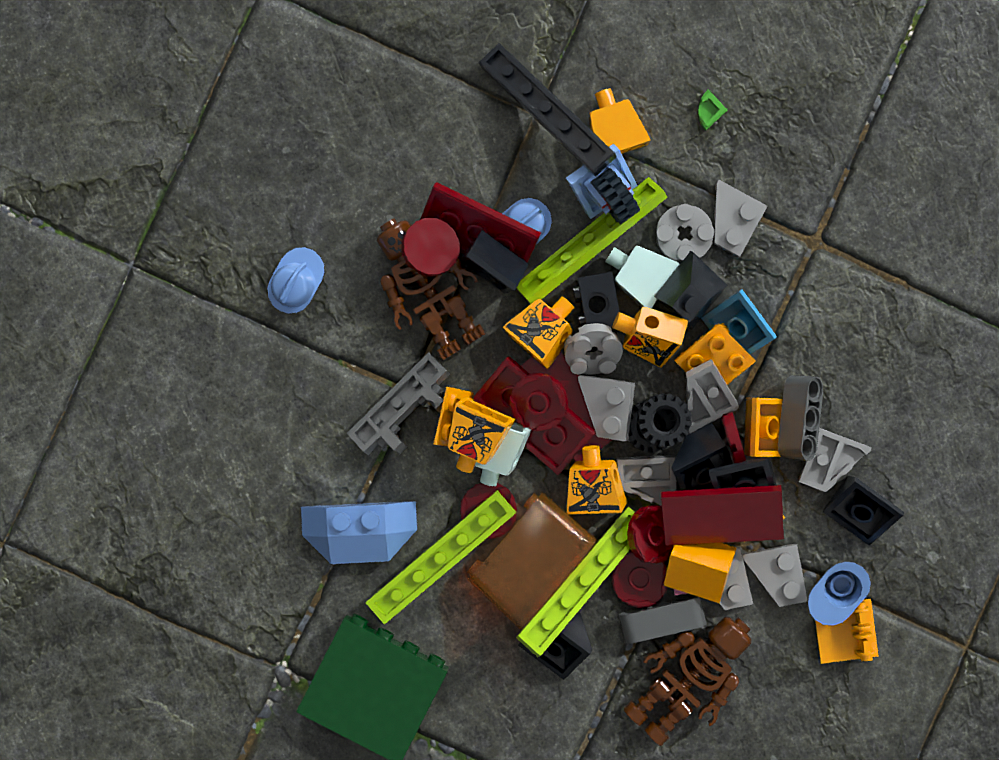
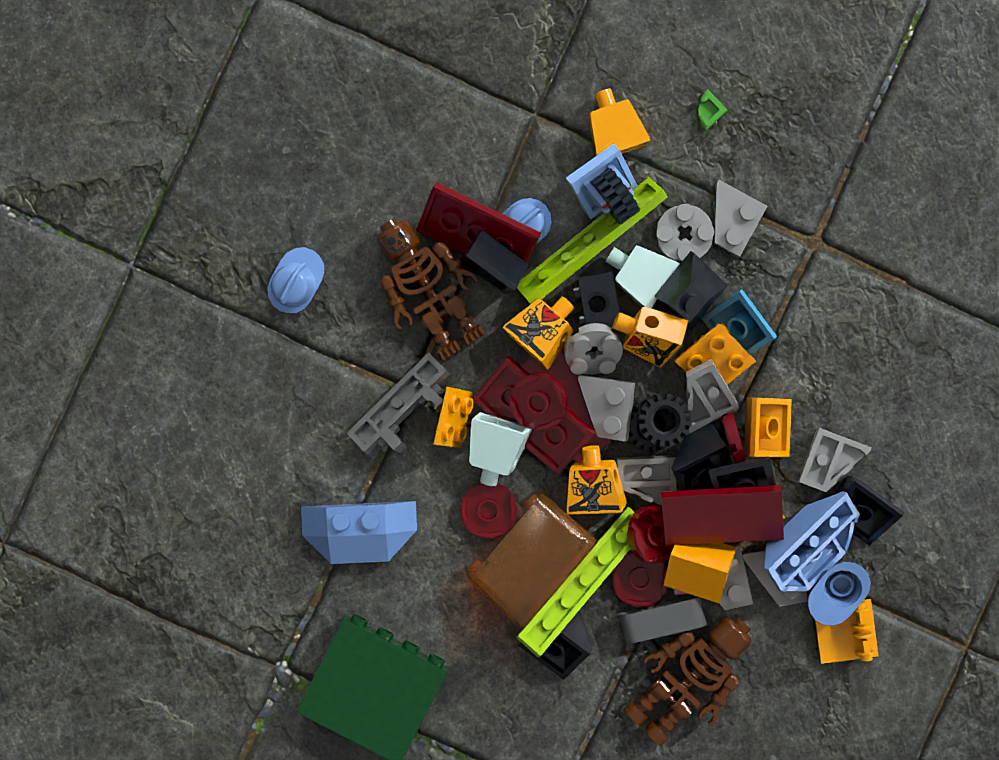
lime plate [366,490,516,625] -> none
dark red tile [401,218,460,276] -> none
light orange torso [448,397,515,473] -> none
black tile [478,43,617,177] -> none
dark grey beam [778,375,823,461] -> none
none -> medium blue wedge [764,492,860,592]

